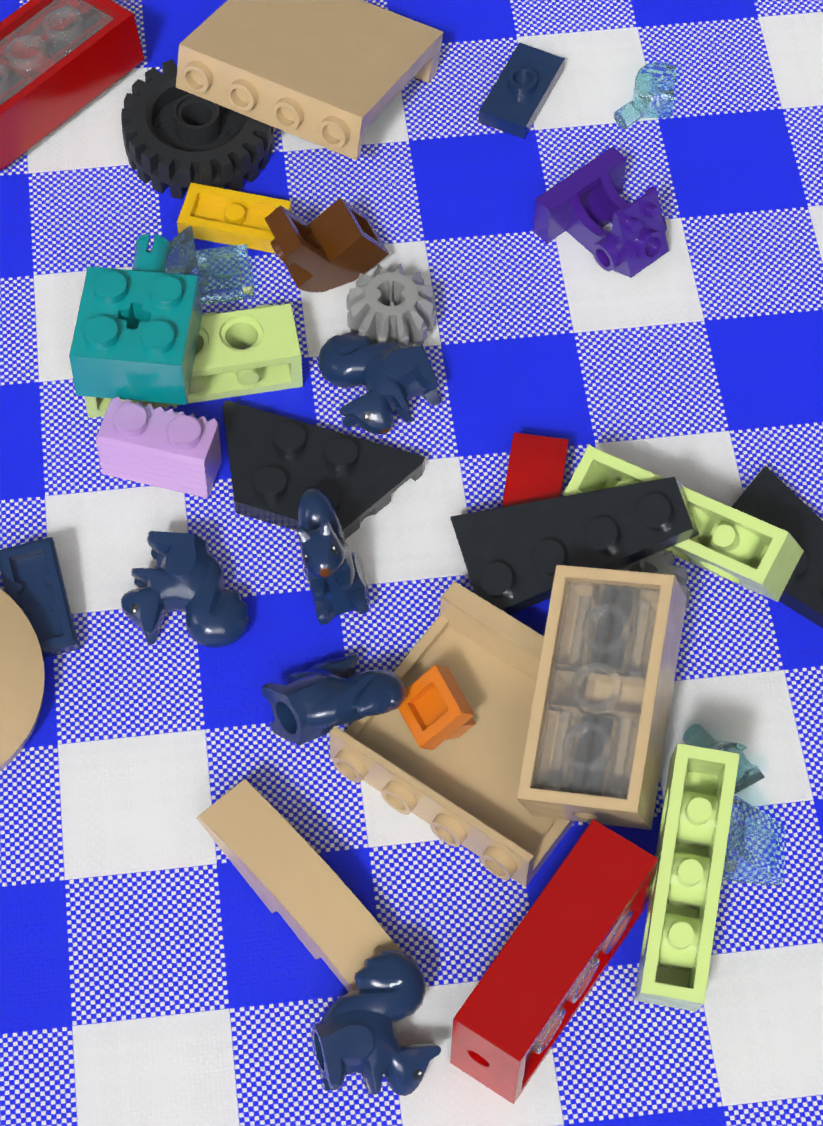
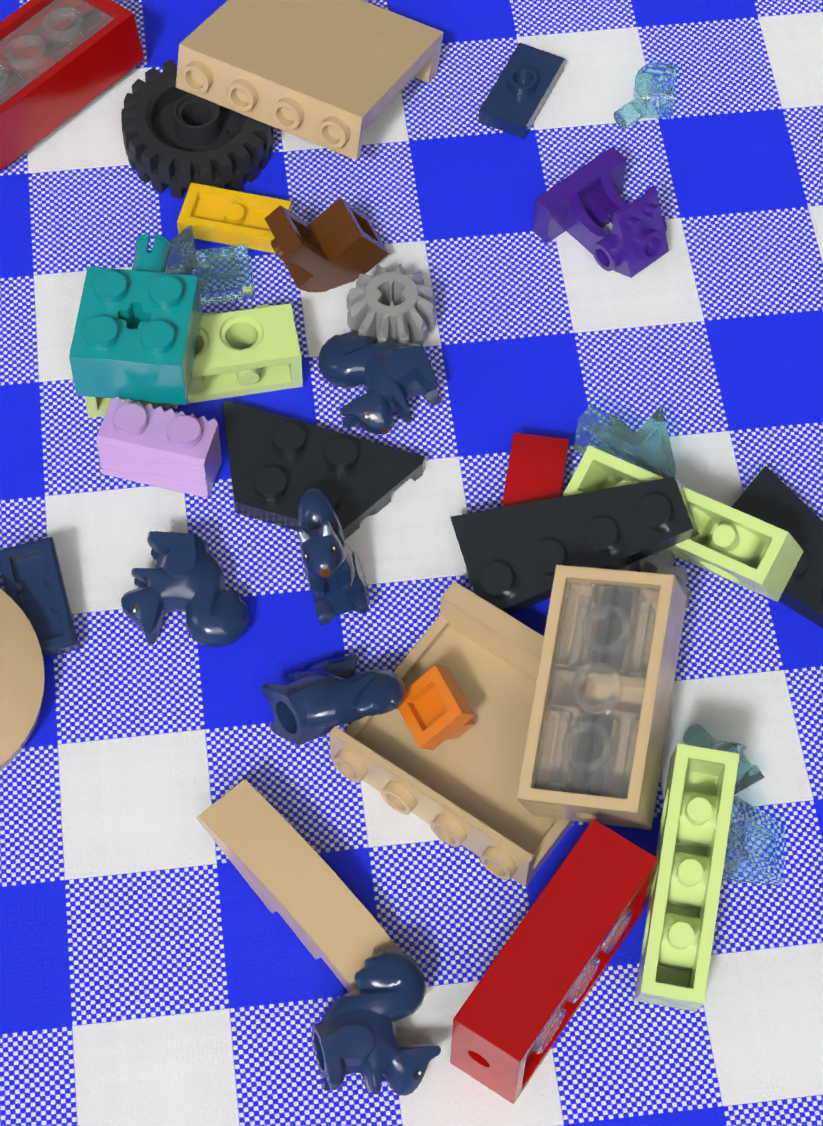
none -> clear light blue slope [574,405,676,478]

